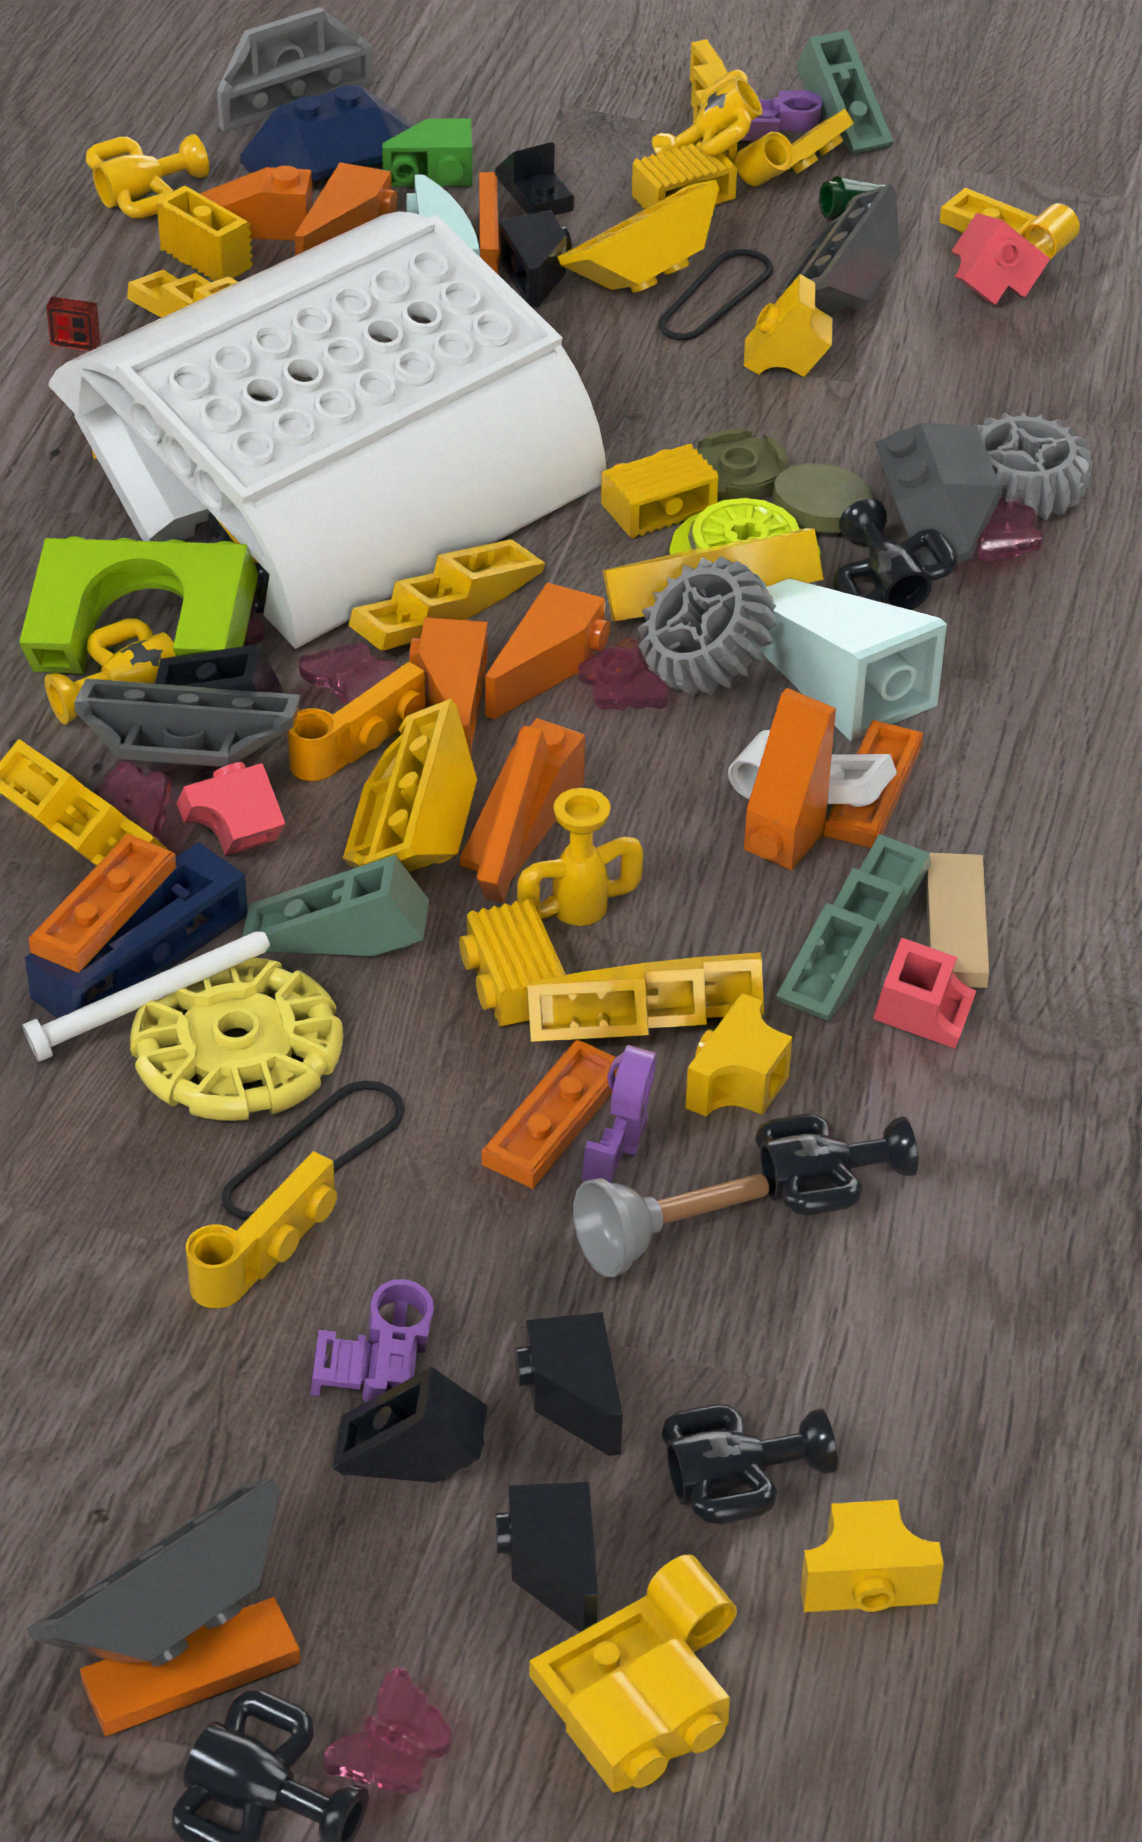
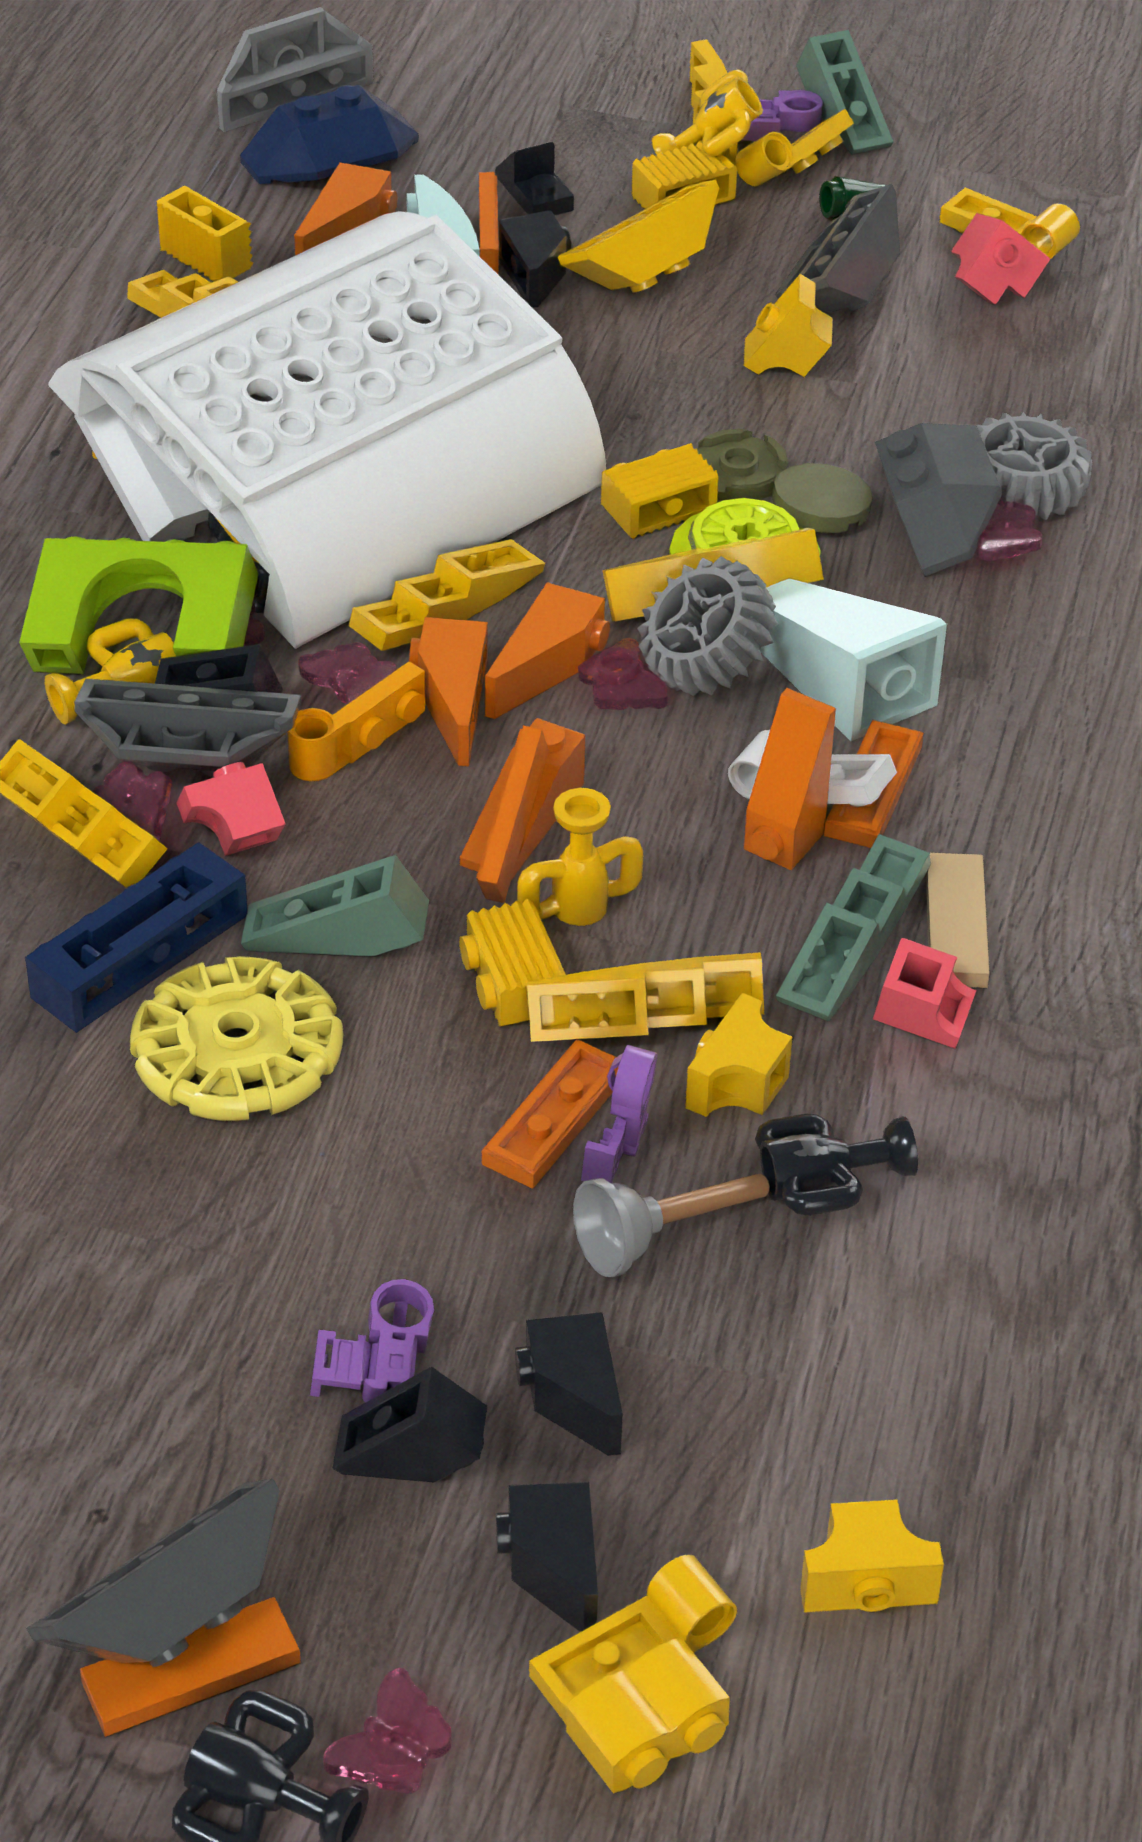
white bar [22,931,270,1062] -> none
orange tile [28,833,177,973] -> none
clear red tile [46,296,101,351] -> none
yellow piece [86,134,210,219] -> none
yellow plate [186,1151,337,1309] -> none
orange slope [199,166,313,241] -> none
black piece [221,1080,405,1220] -> none
yellow wedge [343,698,477,871] -> none
bright green slope [382,118,472,187] -> none
black piece [658,249,773,340] -> none
black piece [661,1404,837,1524] -> none
black piece [833,498,957,610] -> none

